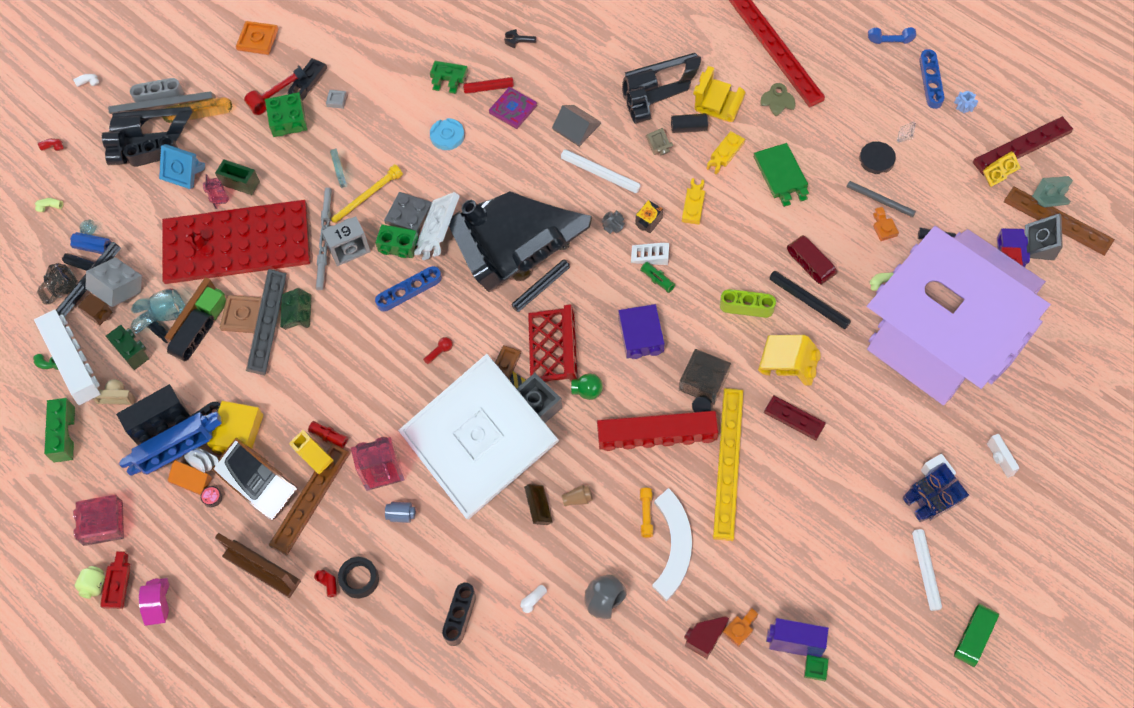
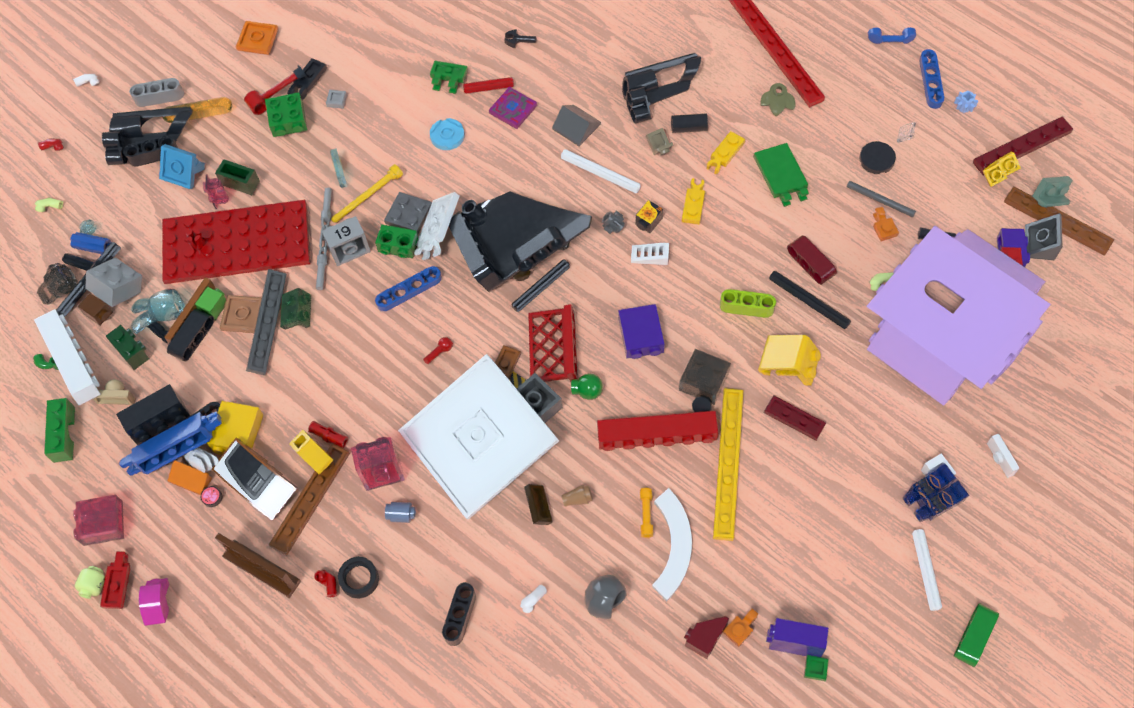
dark grey tile [108,91,216,115] -> none
green pin [640,262,676,293] -> none
yellow piece [693,66,746,122] -> none

